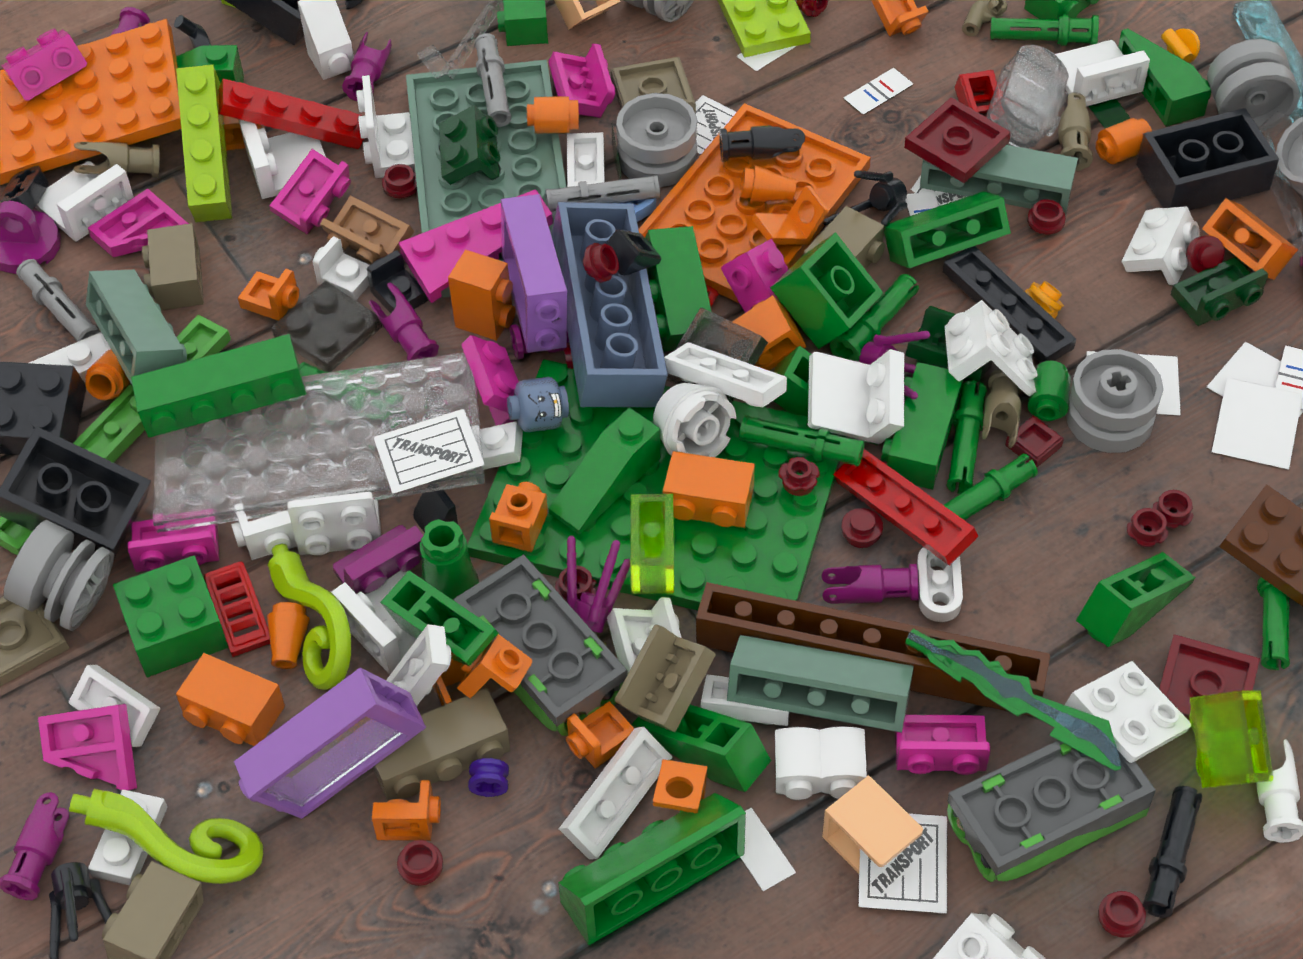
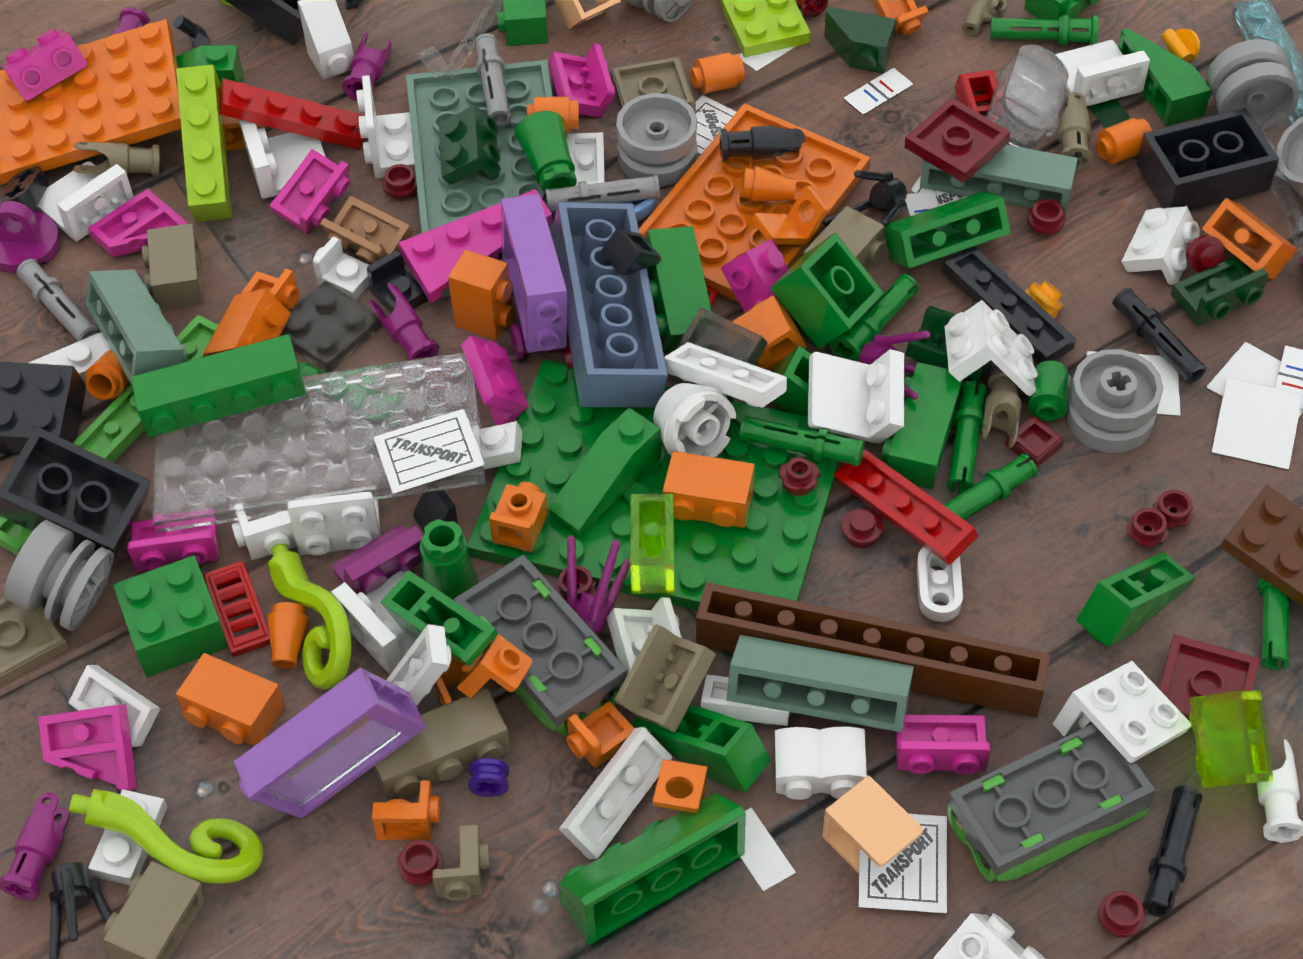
sand blue head [507,377,569,432] -> none
dark red plate [583,243,619,283] -> none
sticker [612,125,621,180] -> none
magenta piece [821,564,919,604] -> none
green sword [905,629,1122,771] -> none
none -> orange brick [203,288,291,357]
none -> dark tan bracket [433,825,490,901]
none -> green plant [514,111,577,191]
none -> orange brick [690,52,745,94]
none -> dark green slope [824,6,896,74]
none -> black pin [1112,288,1207,384]

